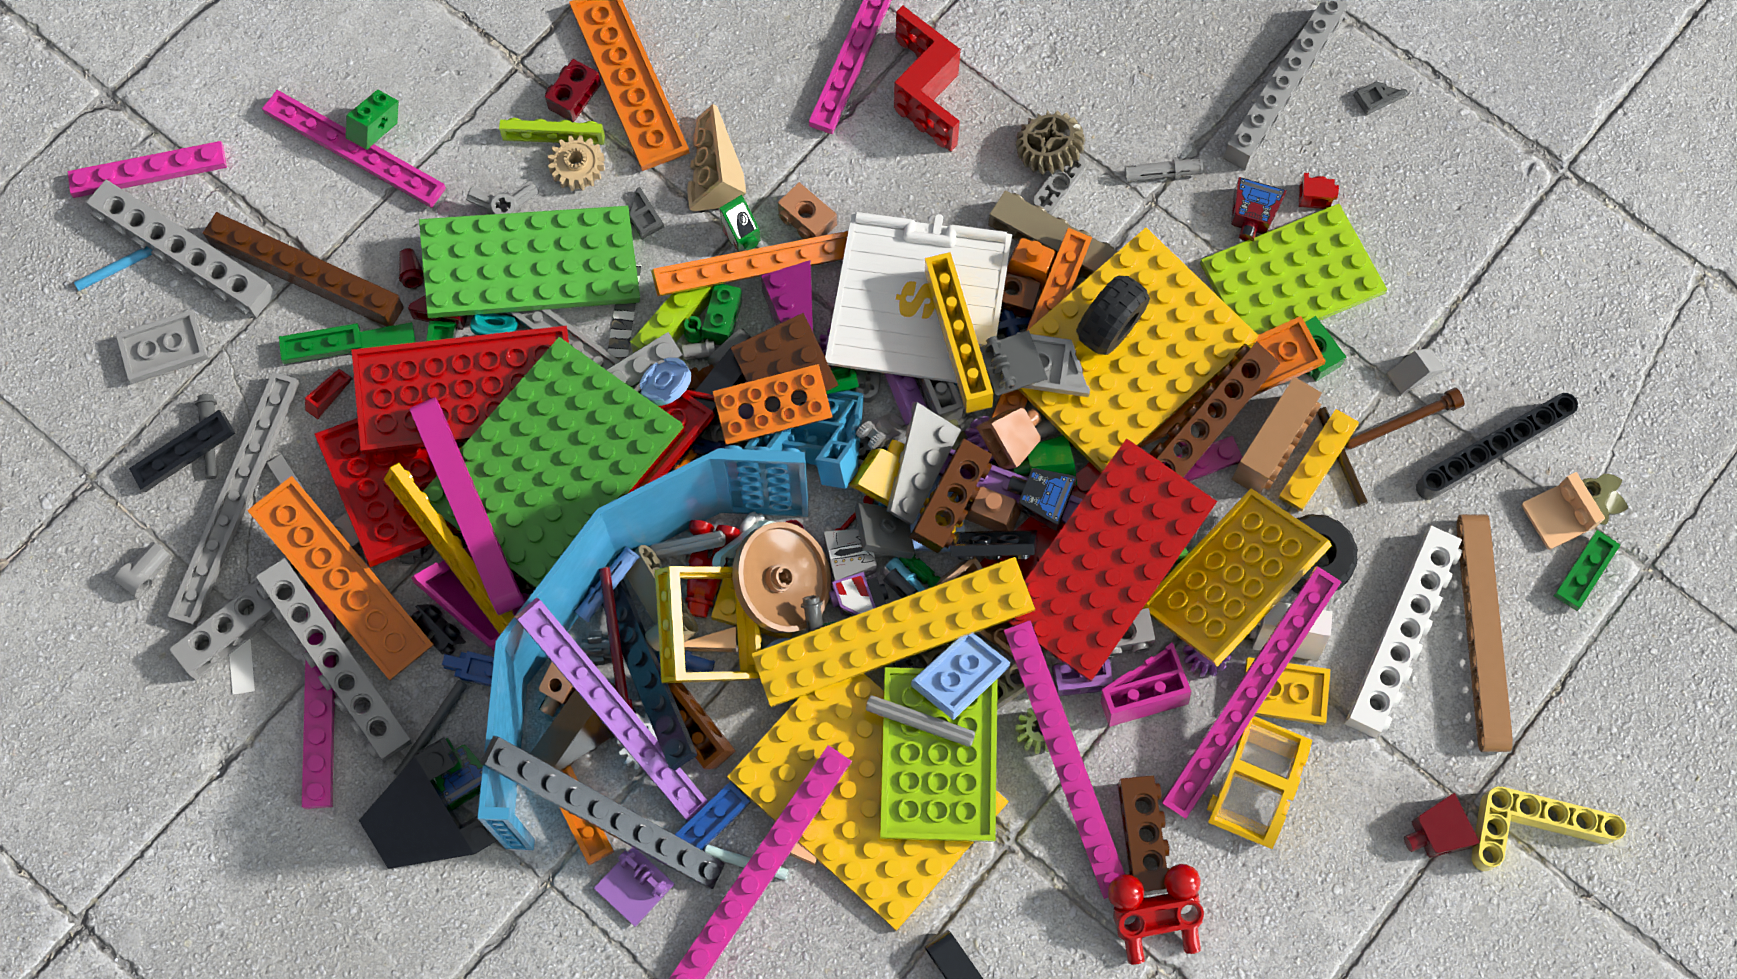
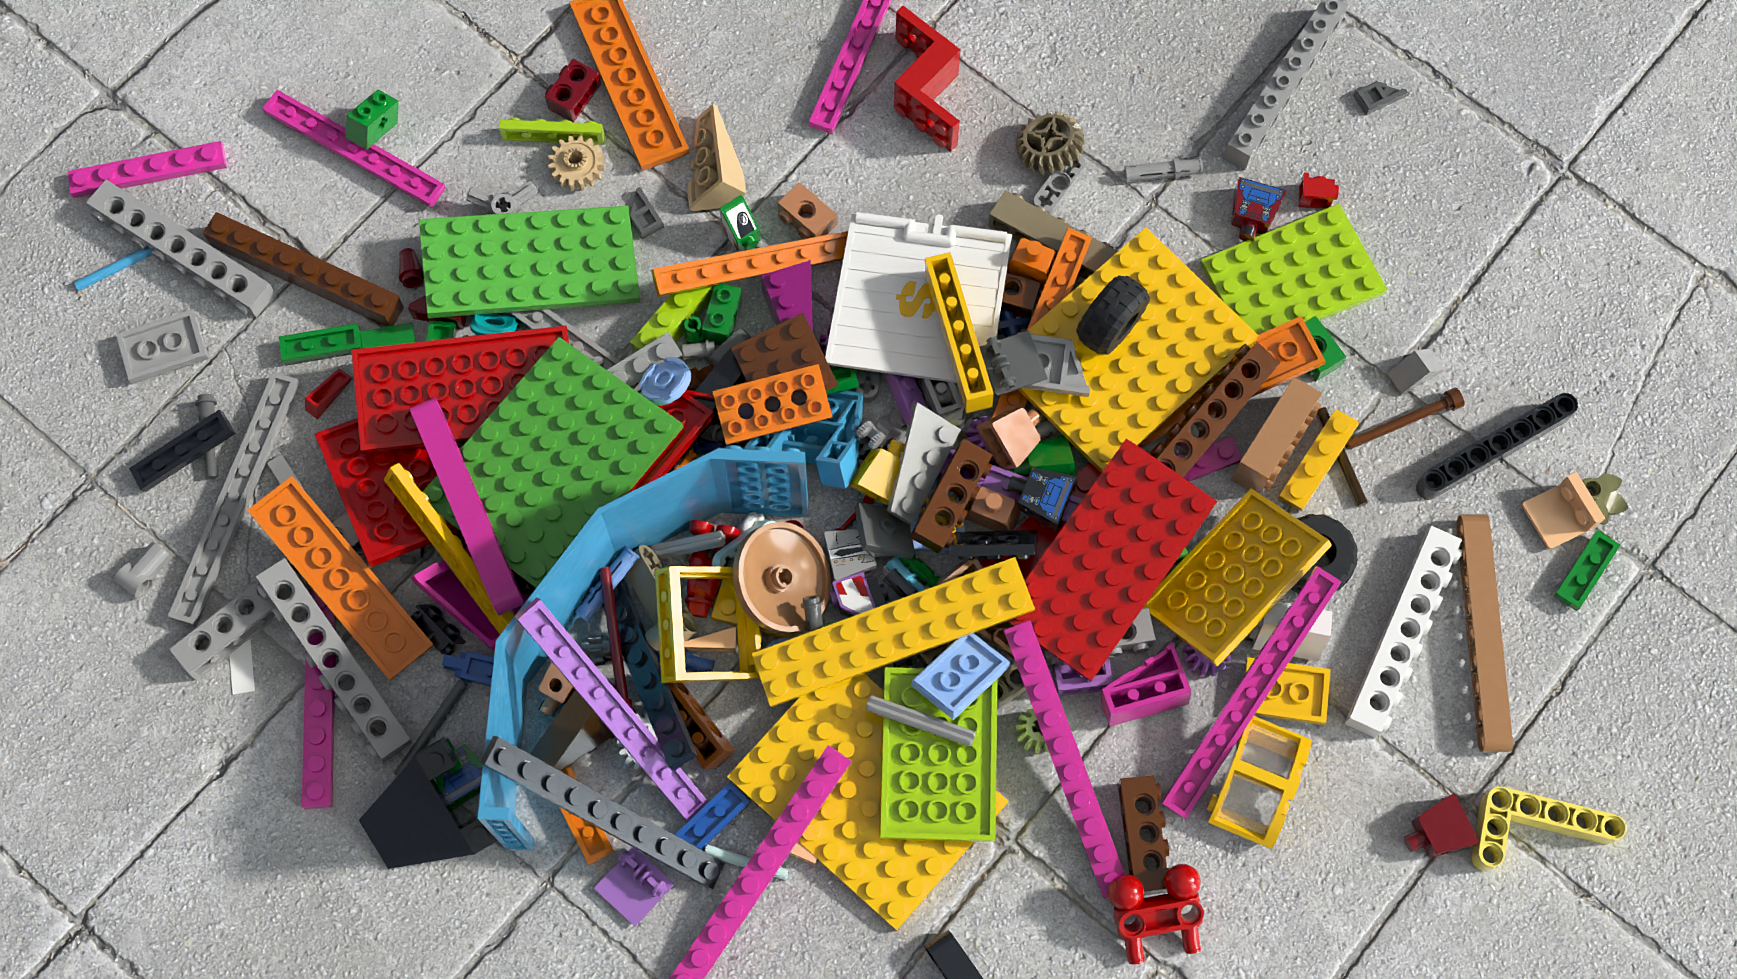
sticker [608,265,642,358] -> none

